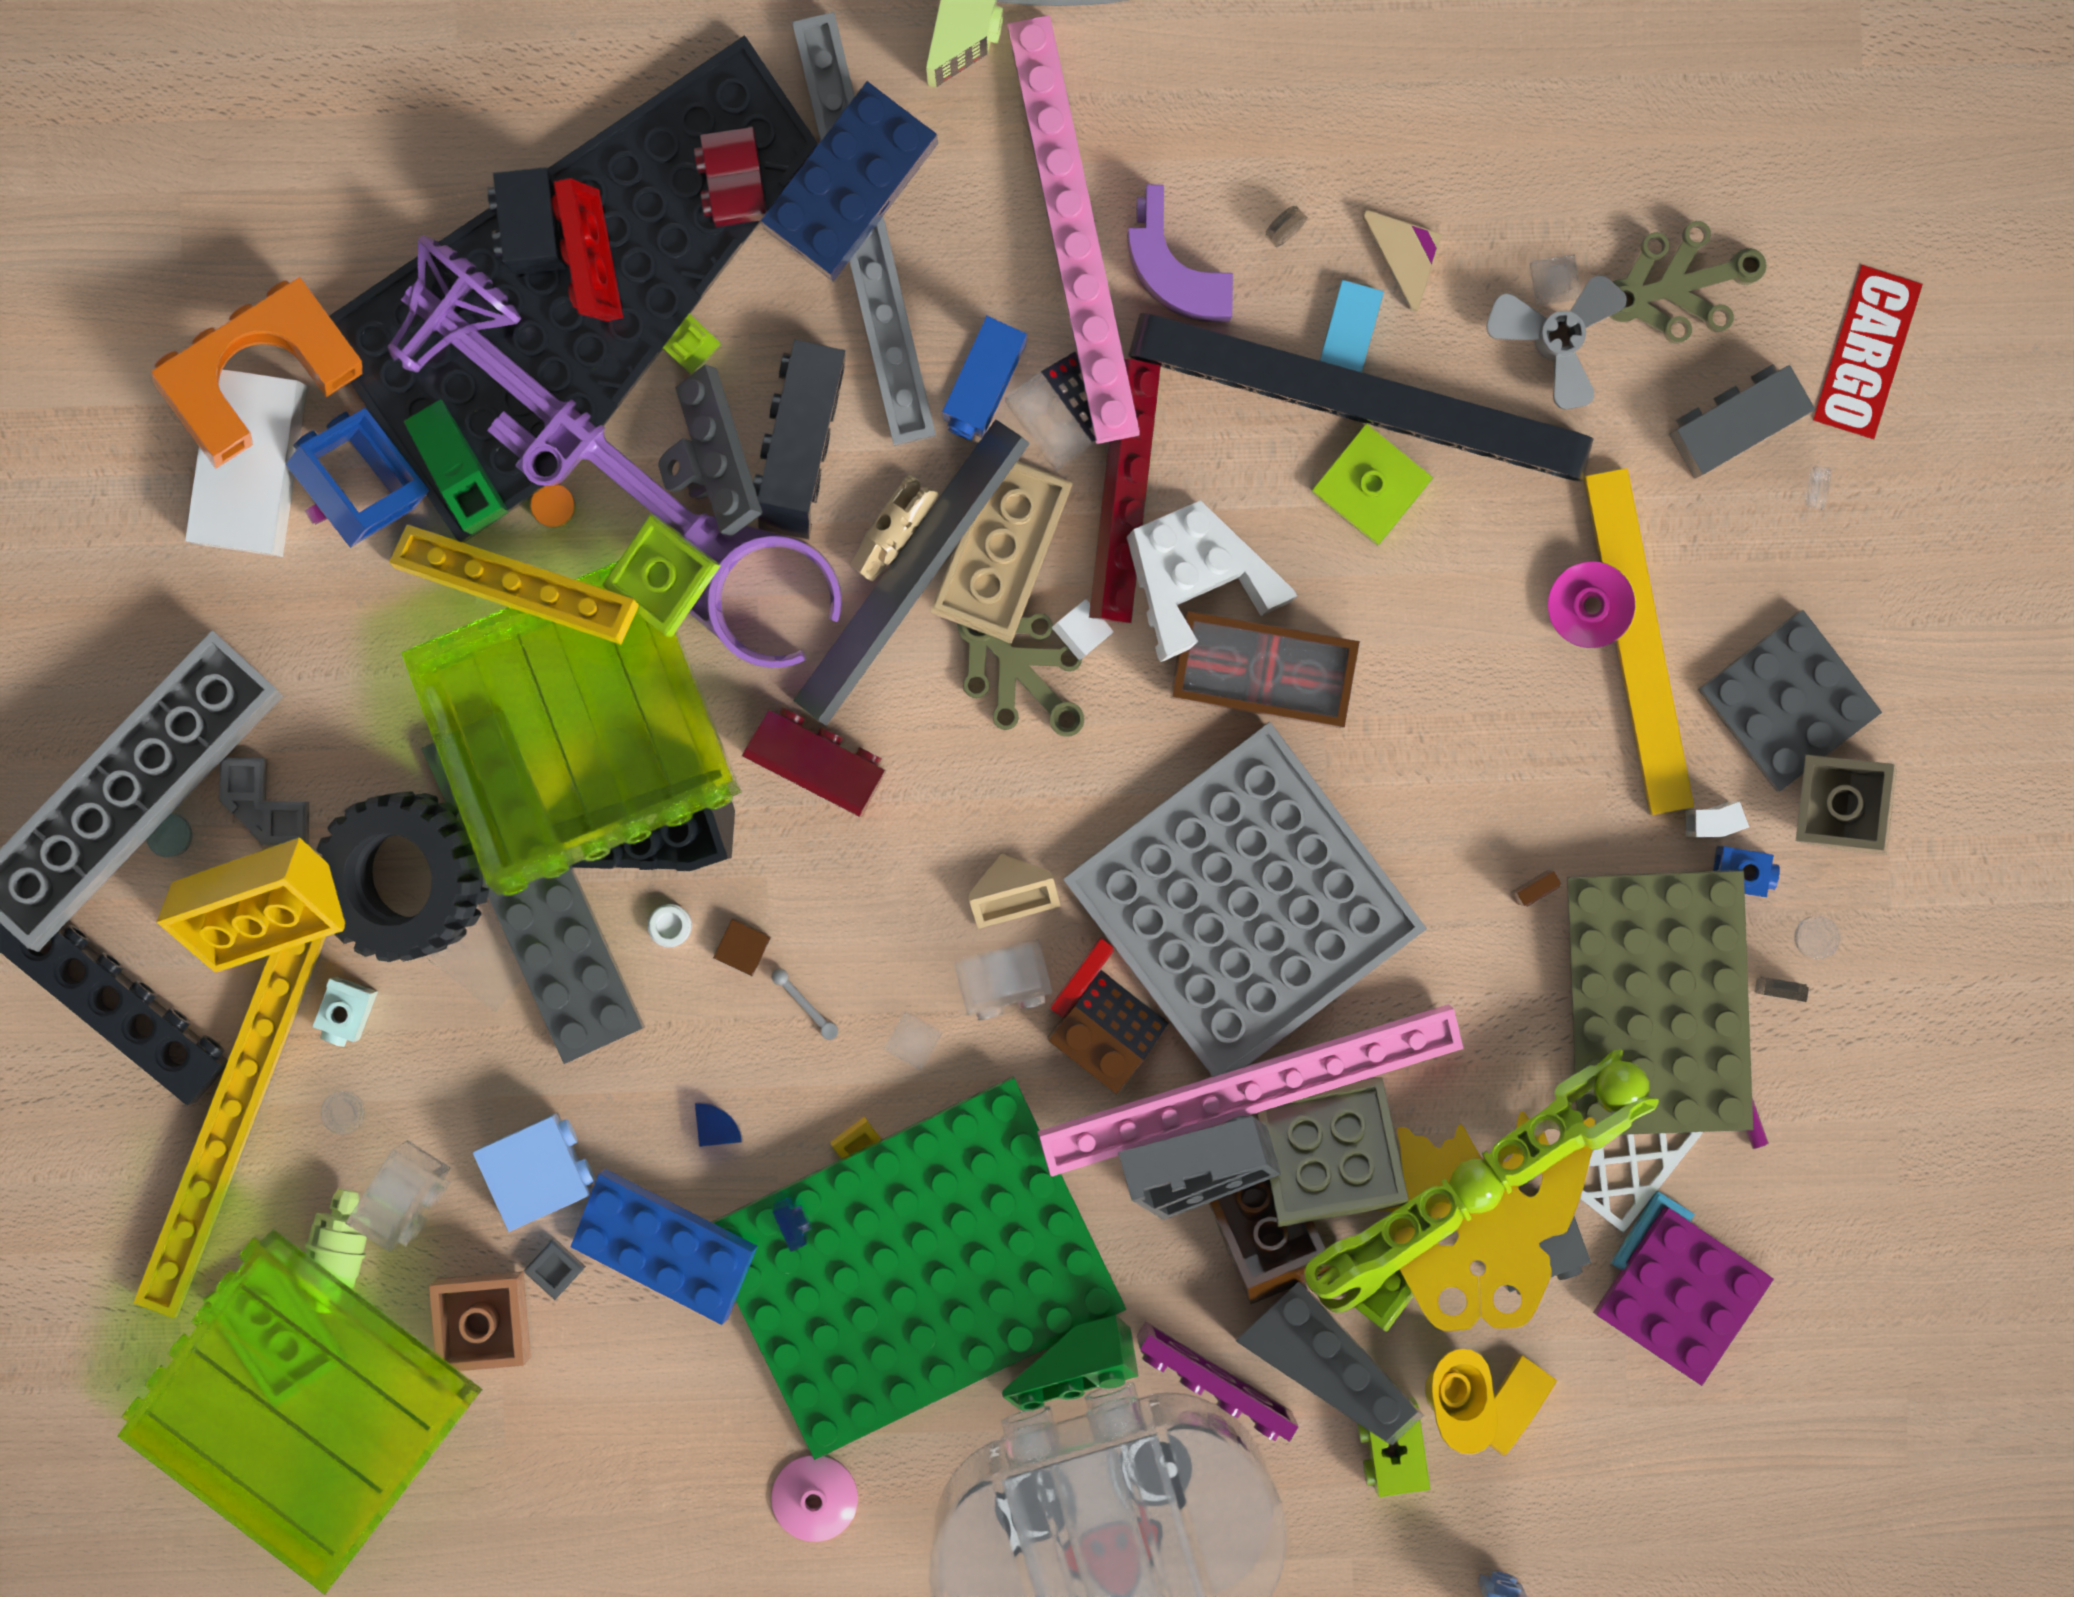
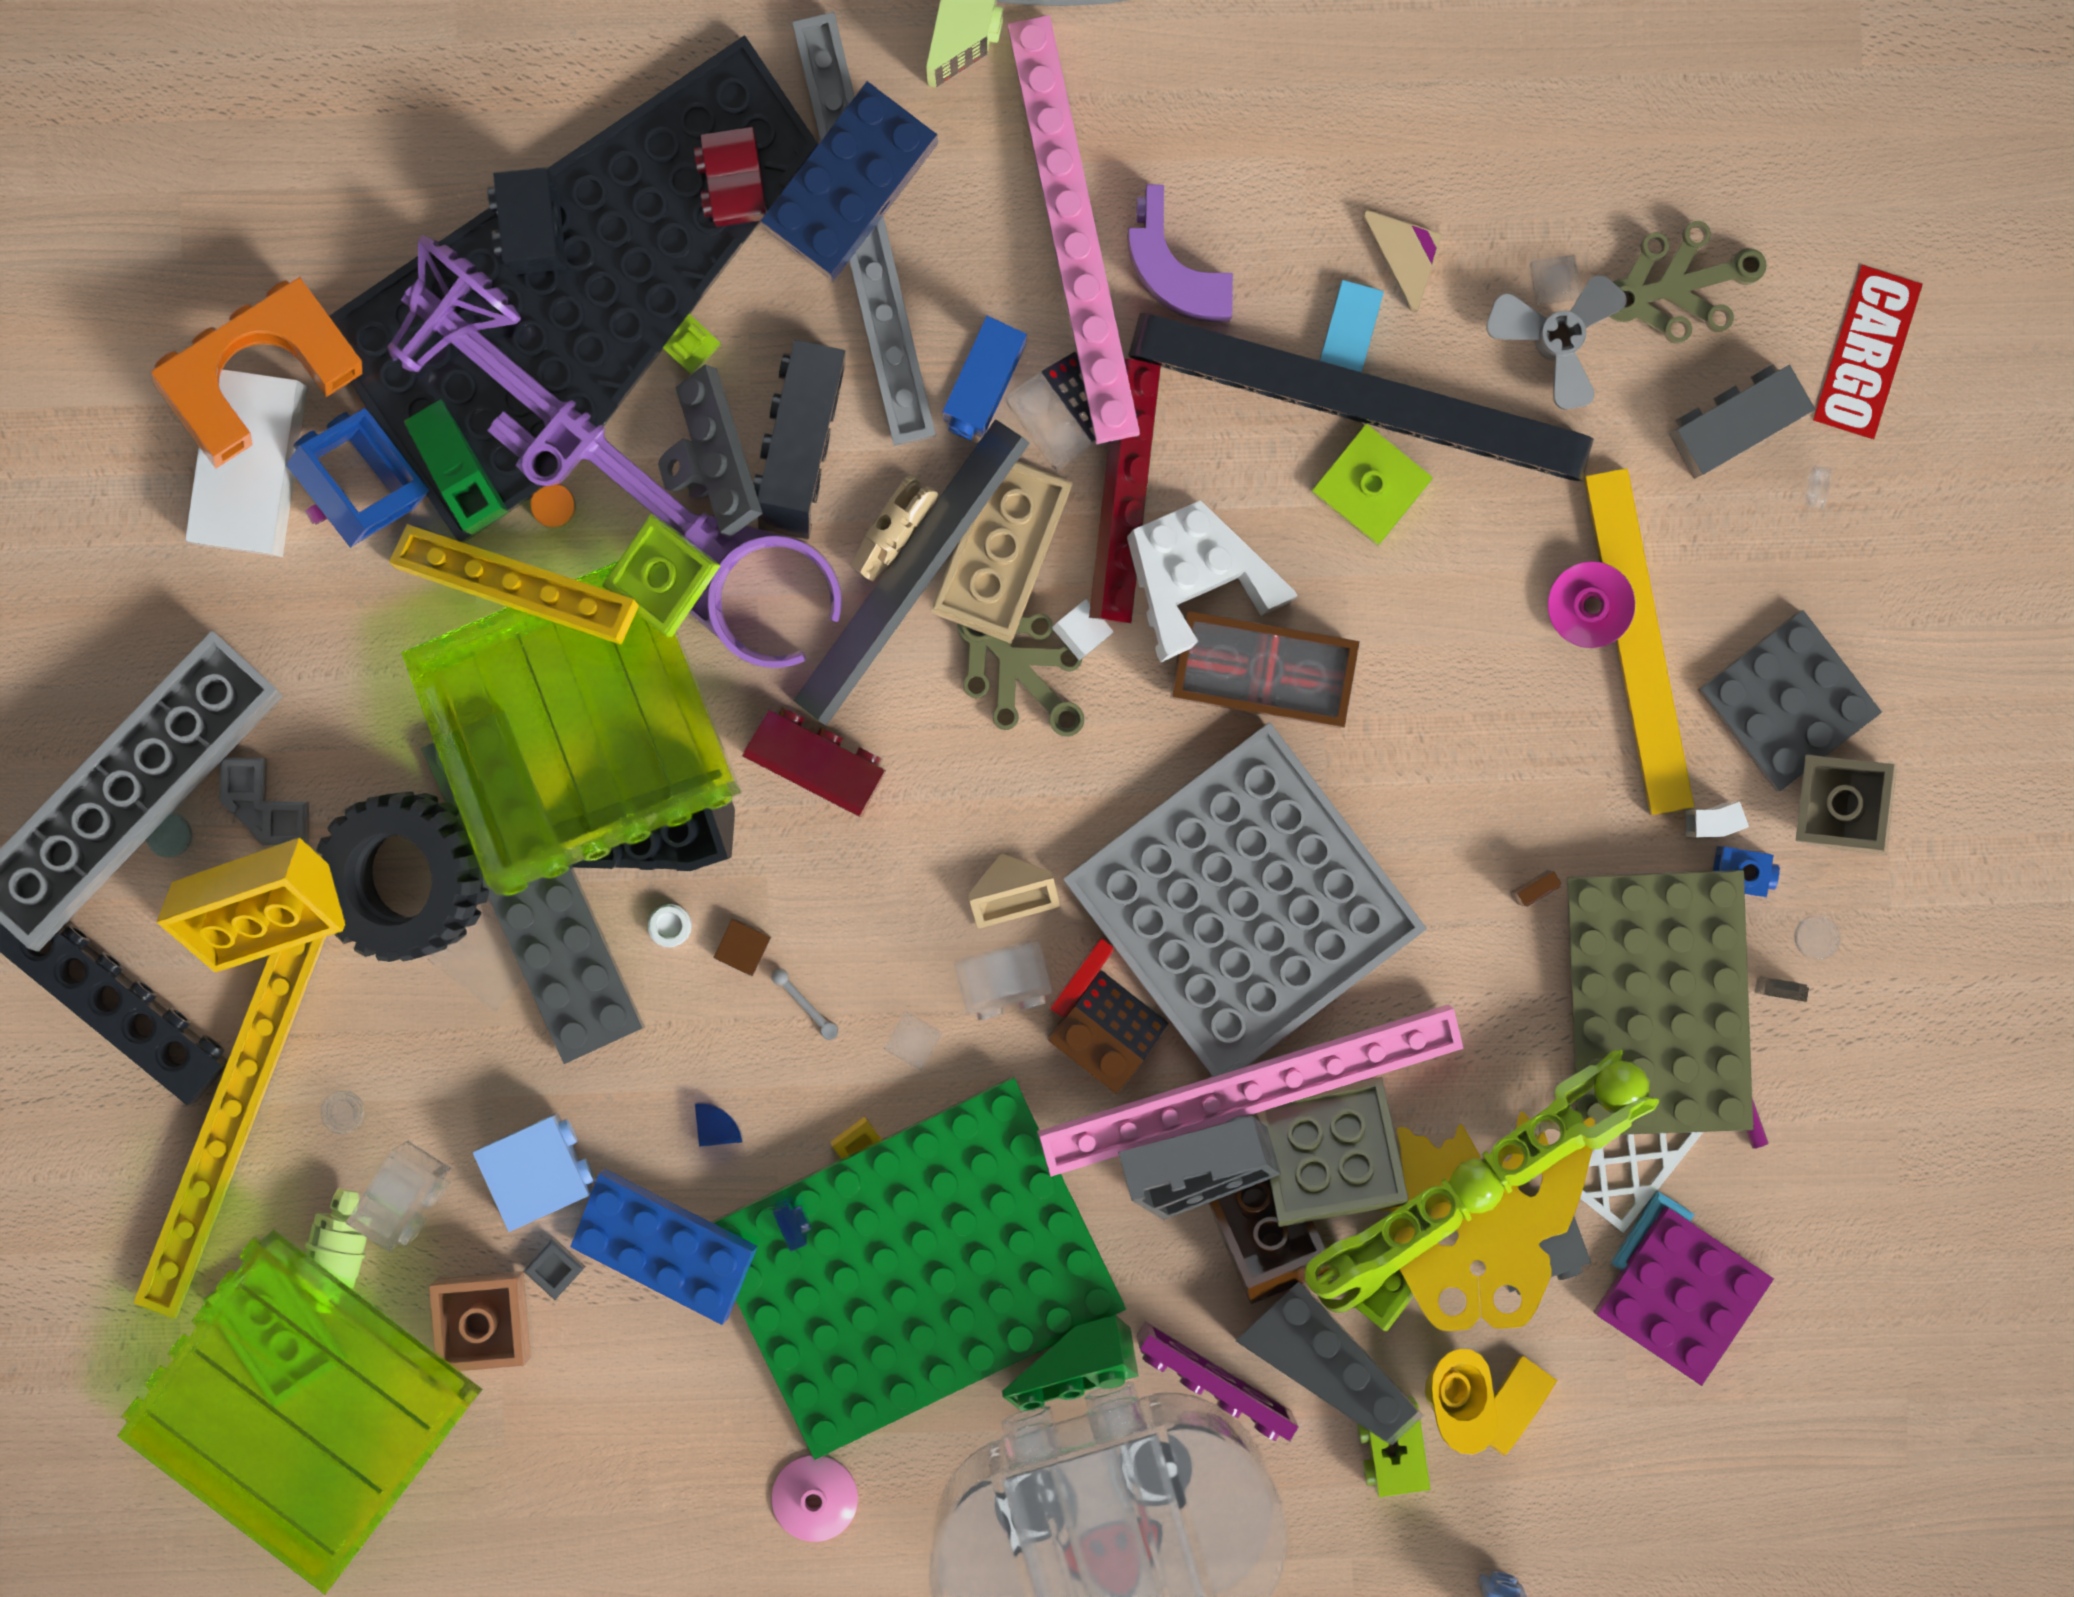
light aqua brick [313,976,378,1047] -> none
red plate [552,178,623,322] -> none
clear smoke tile [1265,206,1308,247] -> none

